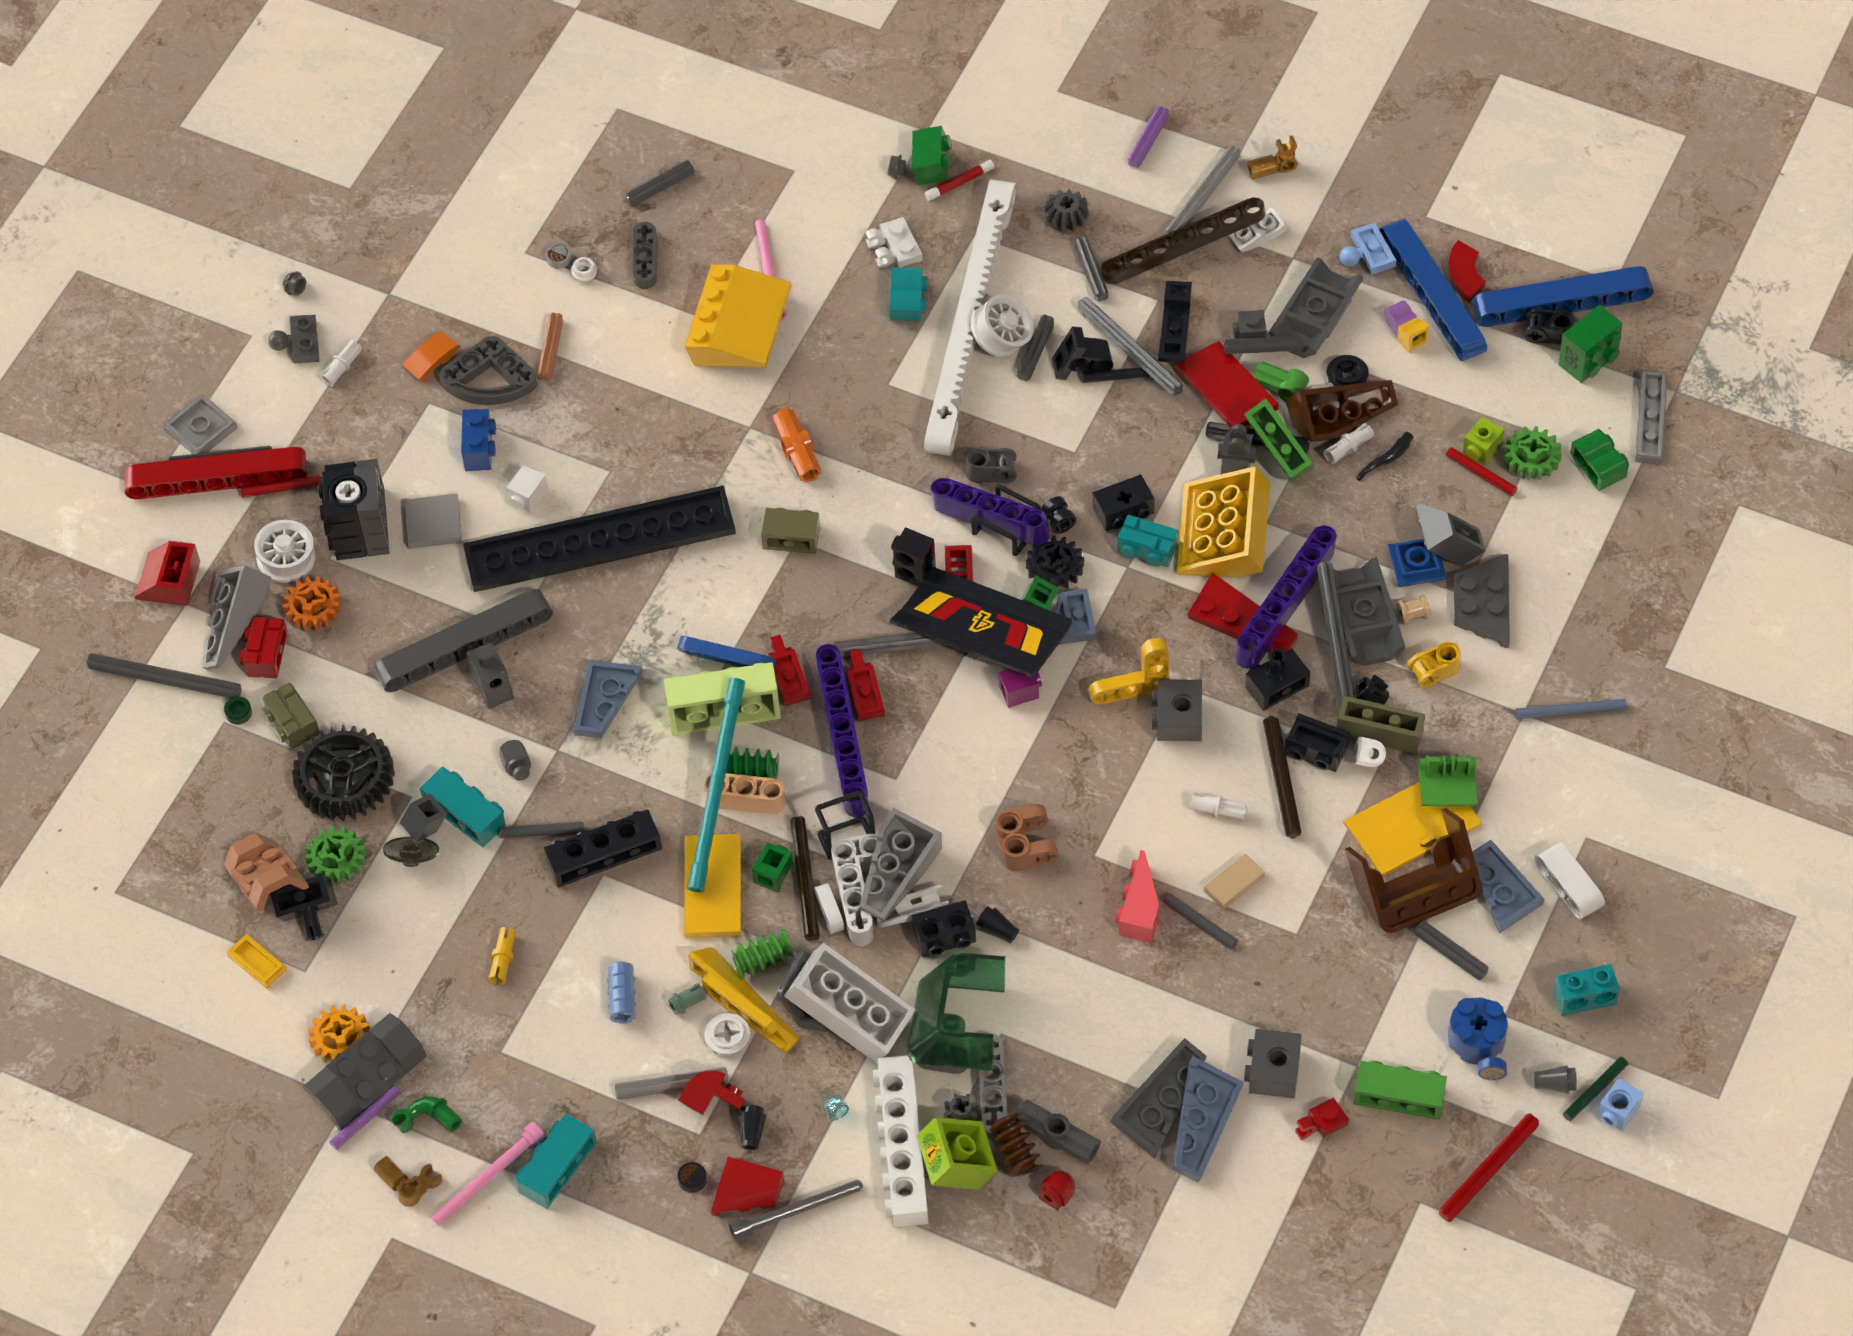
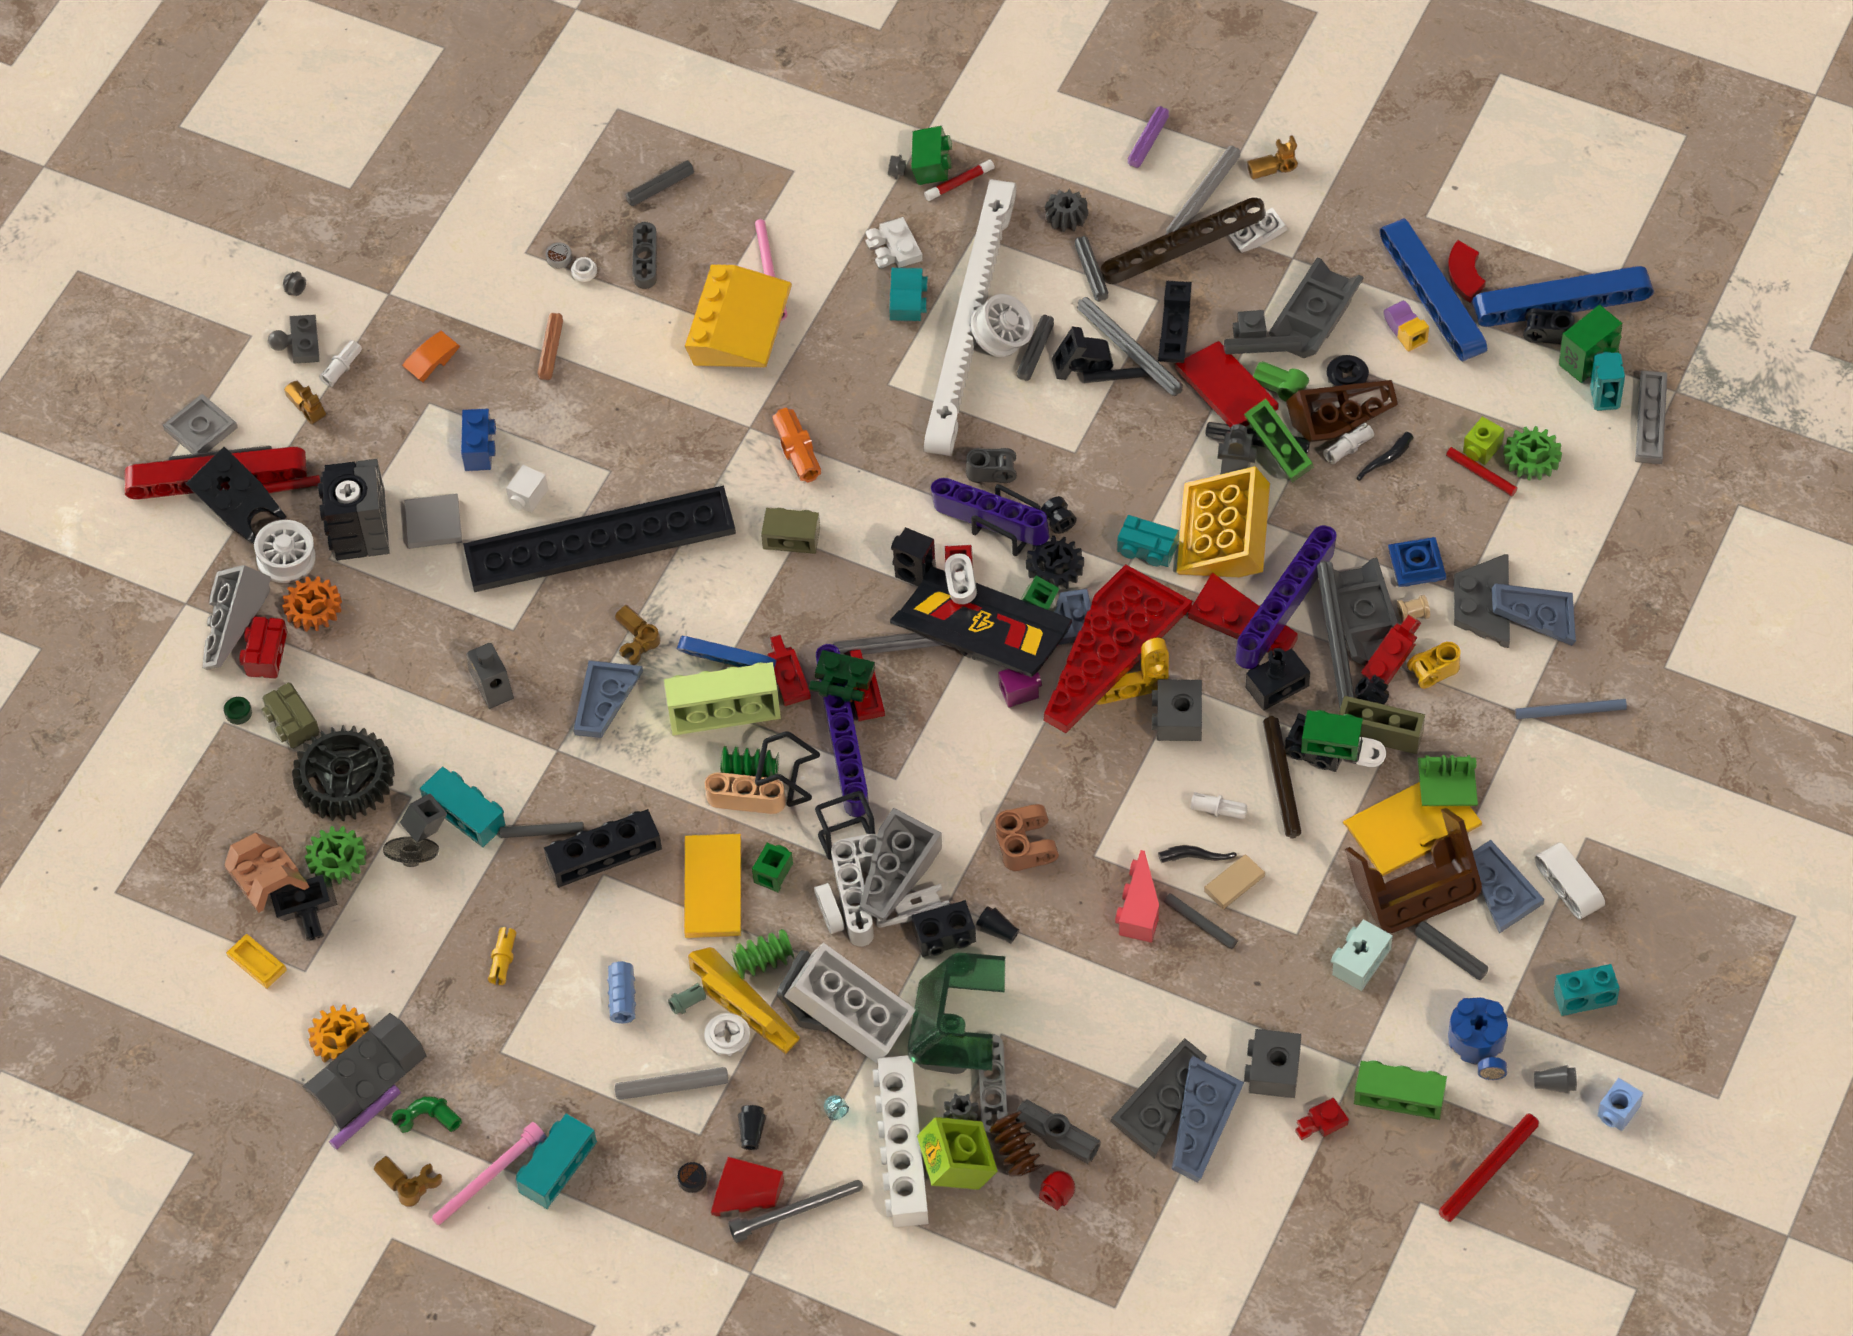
dark grey axle [87,653,242,698] -> none
red slope [135,541,201,606] -> none
dark grey beam [373,589,553,693] -> none
dark grey beam [439,336,537,405] -> none
dark grey arm [499,740,531,781] -> none
red brick [678,1070,745,1115] -> none
teal piece [687,678,745,893] -> none
dark brown axle [790,816,820,941] -> none
black brick [1092,474,1155,531] -> none
light blue plate [1339,222,1396,275] -> none
dark grey slope [1416,503,1486,567] -> none
dark green bar [1563,1057,1628,1122] -> none
green brick [1570,429,1629,491] -> none
none -> black brick [186,447,287,545]
none -> pearl gold bar [284,381,326,424]
none -> pearl gold bar [615,605,661,665]
none -> black piece [755,731,820,807]
none -> dark green plate [809,650,875,703]
none -> white plate [944,554,977,604]
none -> red wing [1043,564,1193,733]
none -> black animal [1158,845,1237,863]
none -> green brick [1301,710,1363,761]
none -> light aqua brick [1331,919,1393,991]
none -> red hinge [1361,615,1421,685]
none -> sand blue wing [1492,584,1576,646]
none -> teal brick [1590,352,1625,411]

